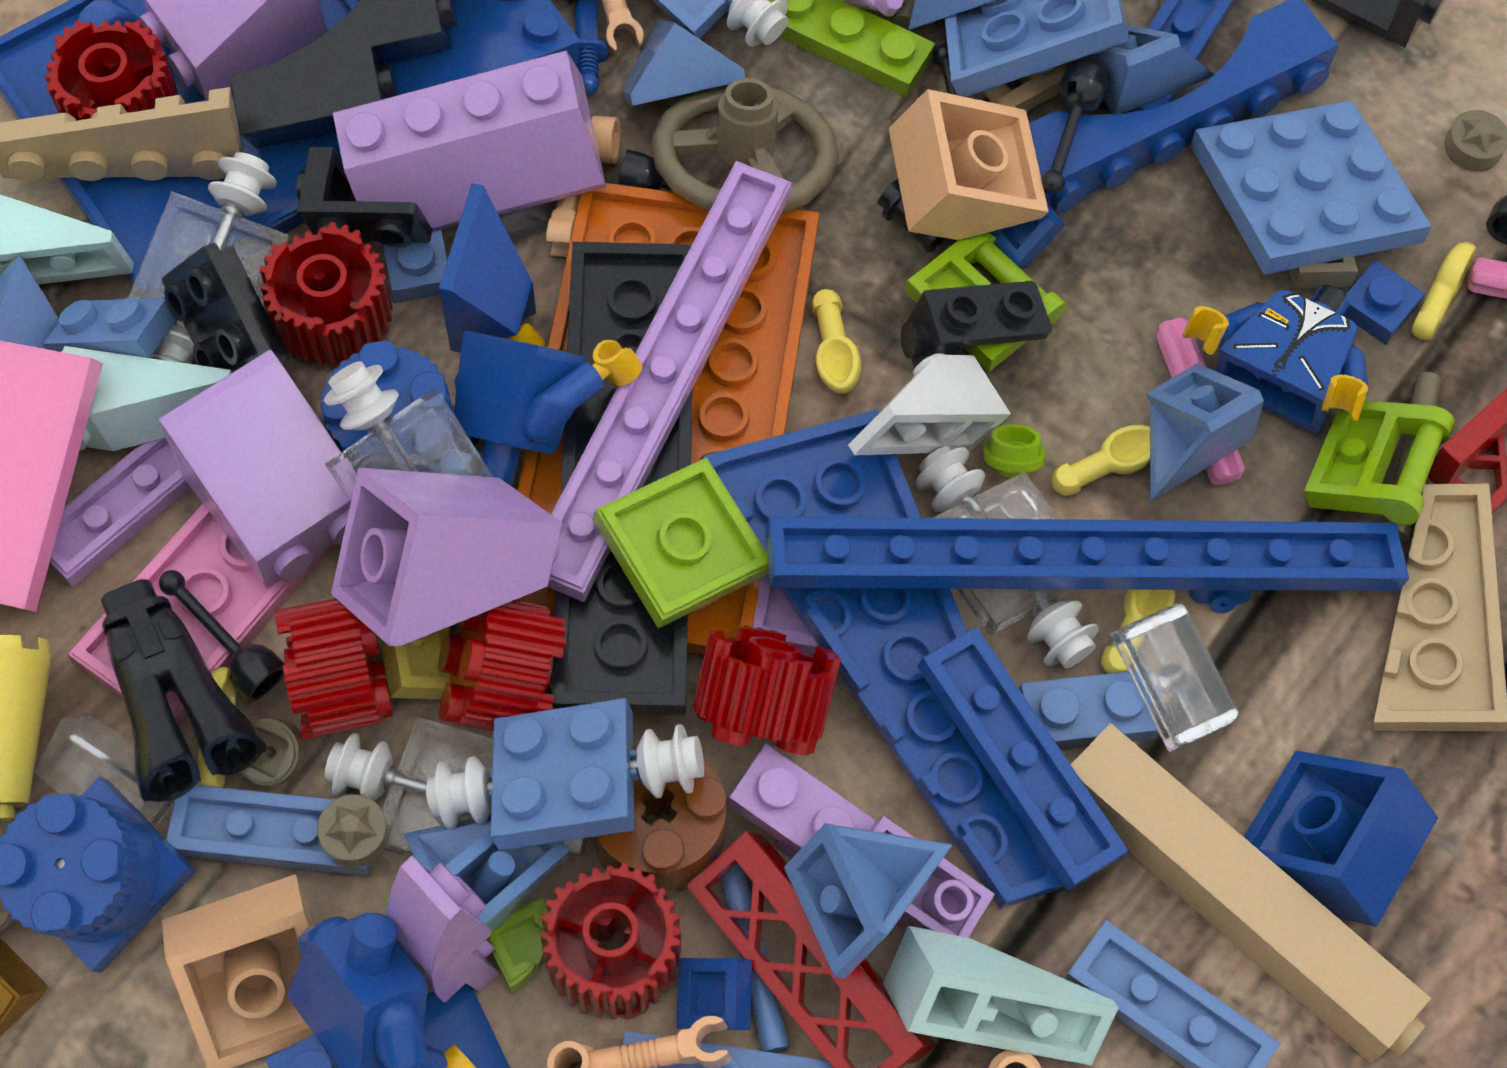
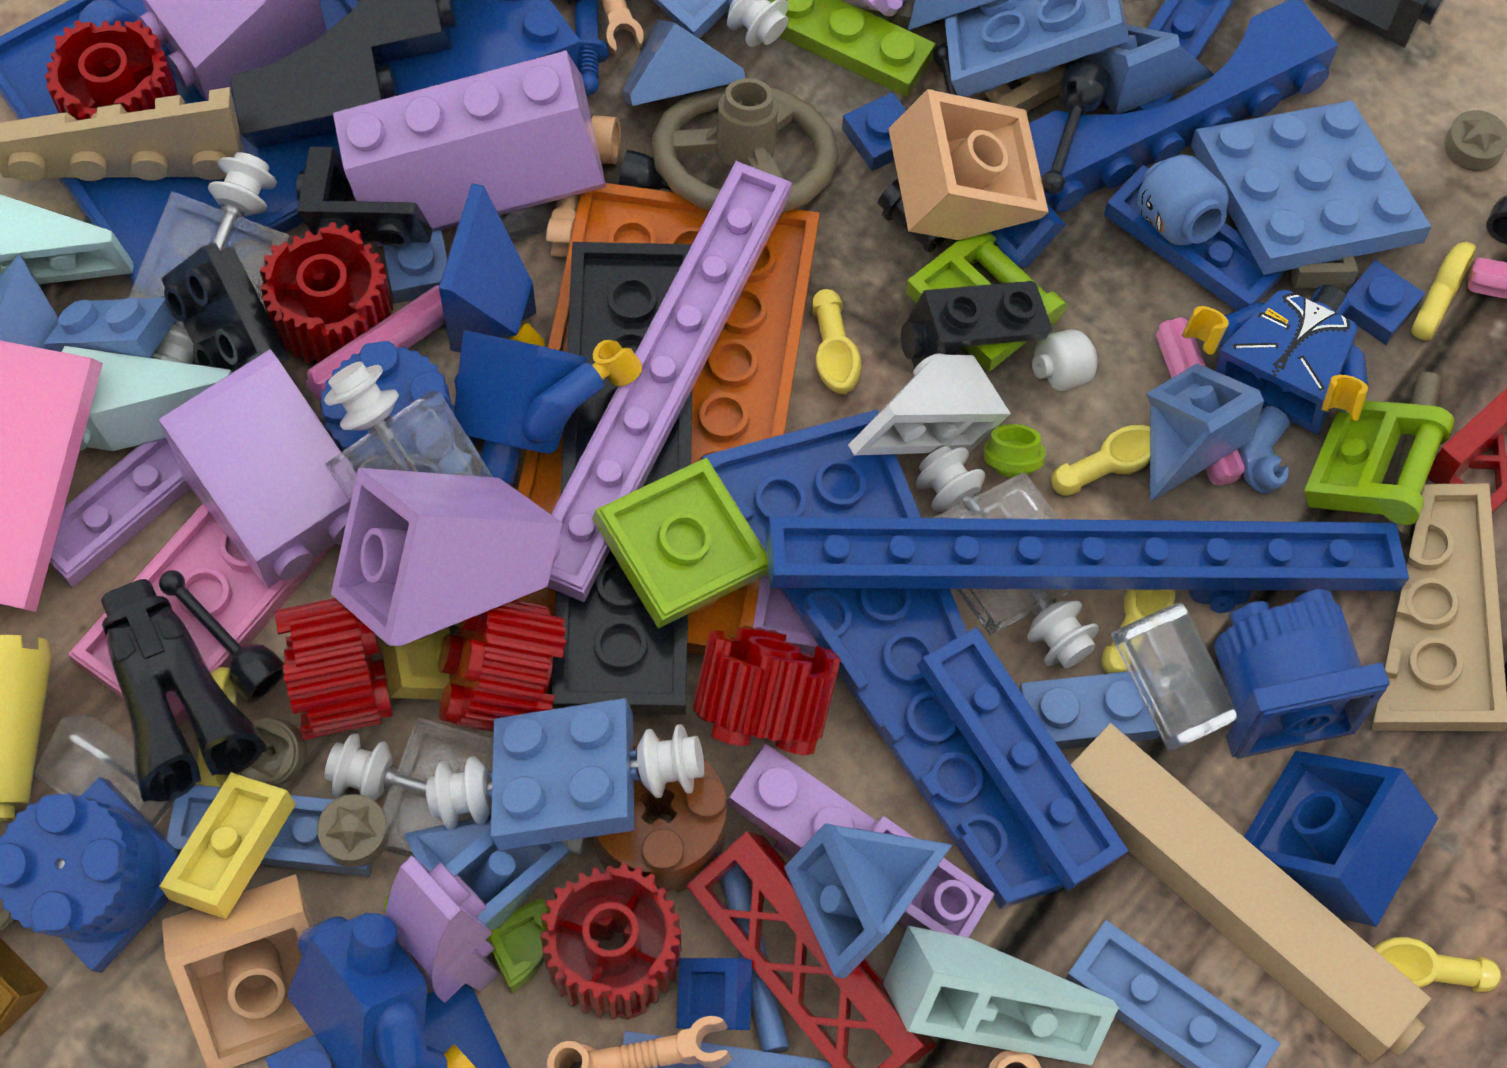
none -> light yellow plate [159,772,296,920]
none -> bright pink axle [306,285,445,401]
none -> blue plate [842,92,906,171]
none -> white piece [1032,329,1098,391]
none -> blue plate [1104,165,1285,311]
none -> medium blue head [1137,155,1229,245]
none -> blue piece [1214,589,1390,759]
none -> medium blue arm [1238,406,1290,494]
none -> light yellow piece [1372,937,1502,992]

